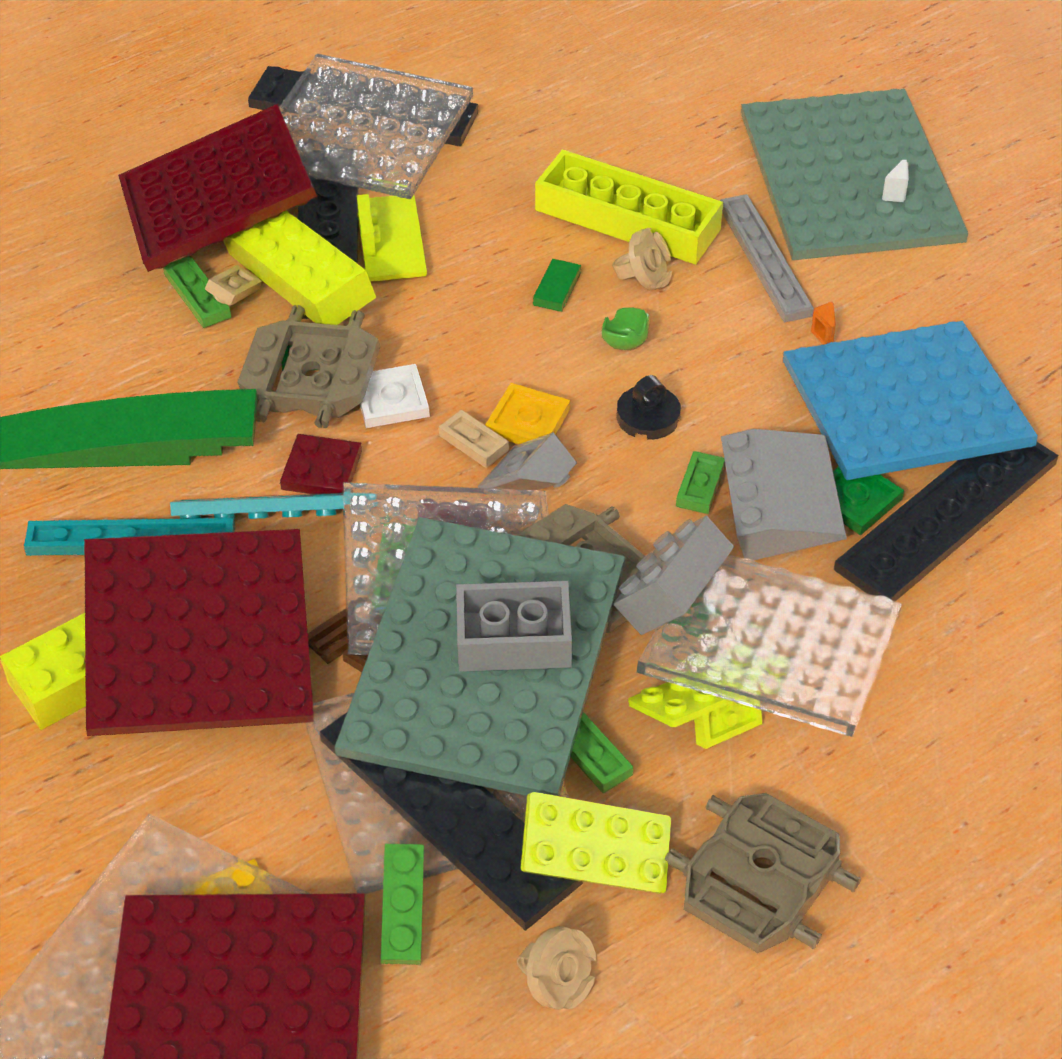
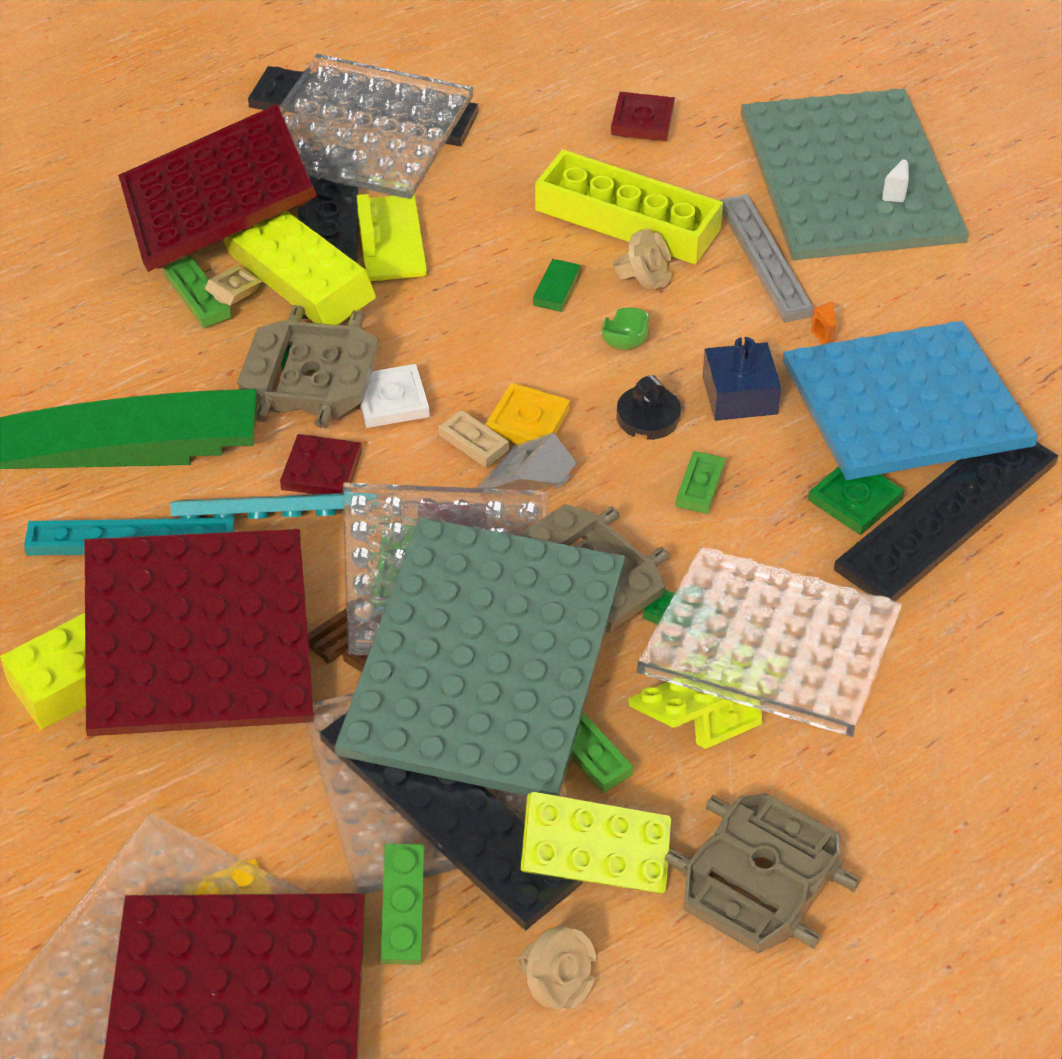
light grey brick [456,581,572,672] -> none
light grey brick [613,515,734,635] -> none
light grey slope [721,429,847,562] -> none
none -> dark red plate [611,91,675,141]
none -> dark blue brick [702,337,781,421]

